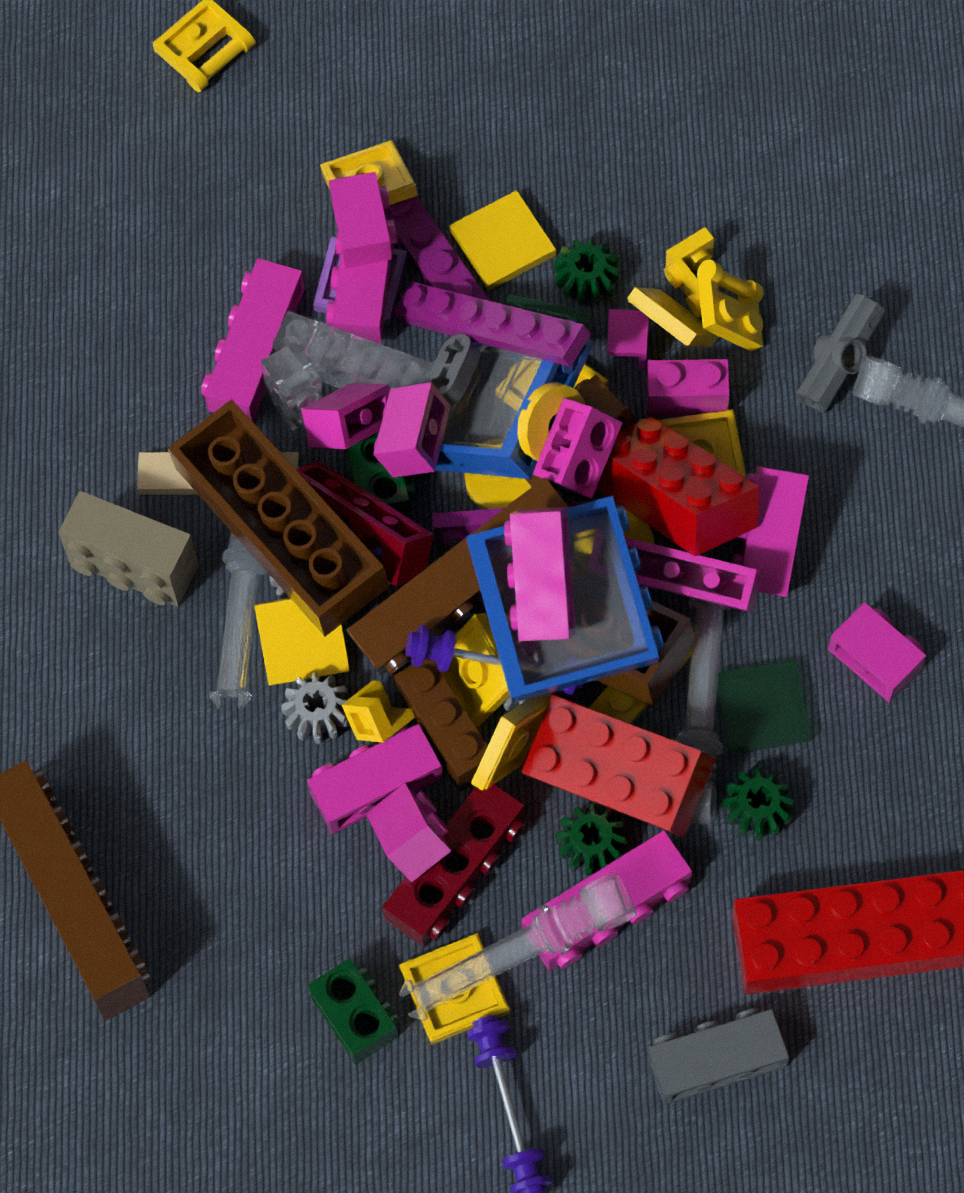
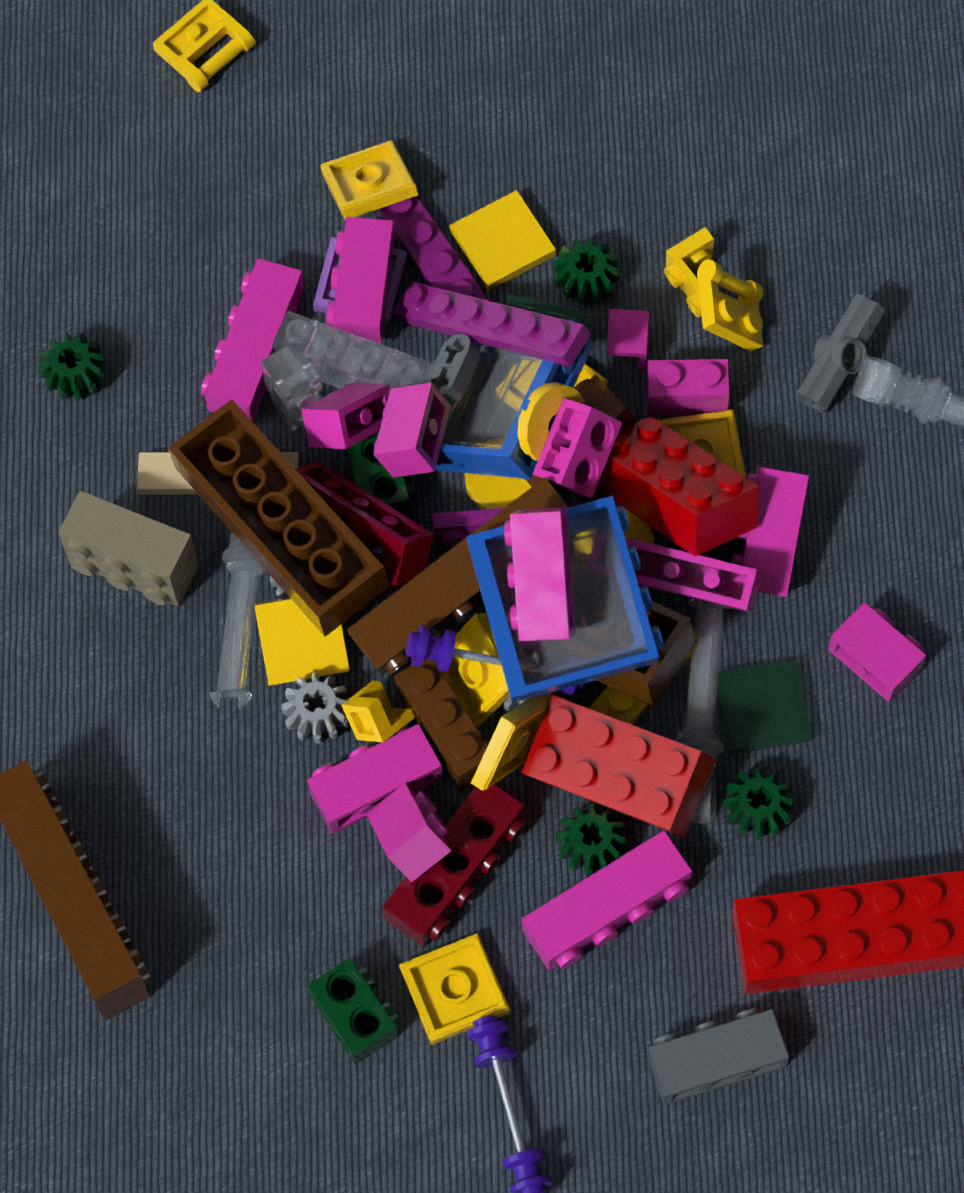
dark pink brick [329,172,398,268] -> none
clear piece [399,873,637,1020] -> none
yellow tile [627,287,719,347] -> none
none -> dark green gear [39,332,107,401]

